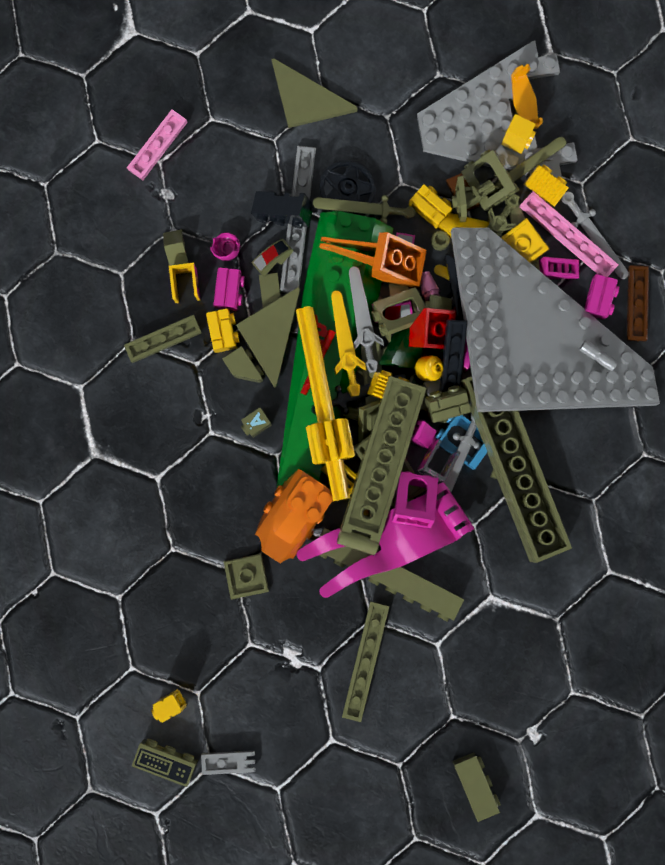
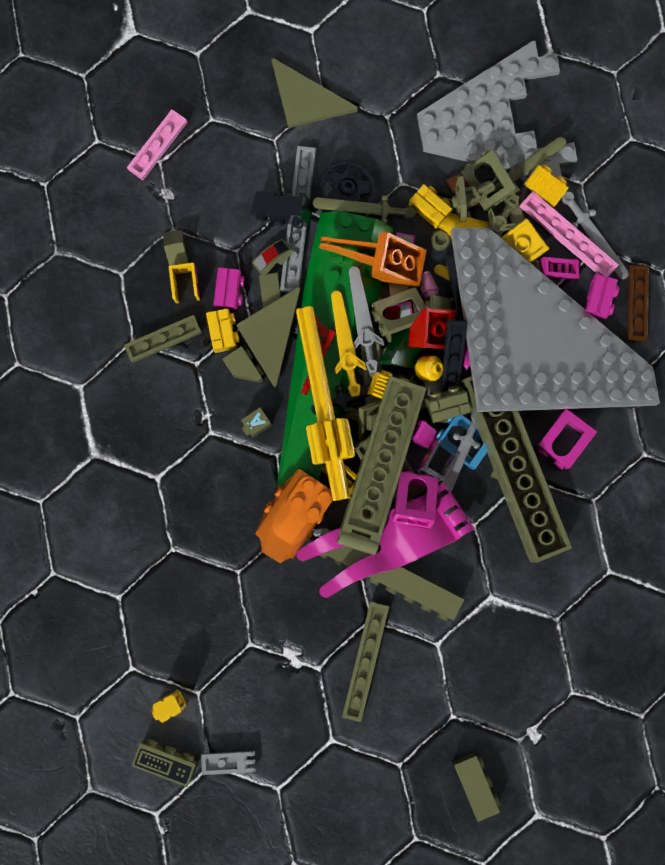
dark pink hair [210,232,240,261] -> none
olive tile [223,554,269,600] -> none
yellow brick [501,114,536,154] -> none
light orange piece [511,64,543,129] -> none
light grey piece [579,340,618,372] -> none
none -> dark pink panel [535,409,597,470]

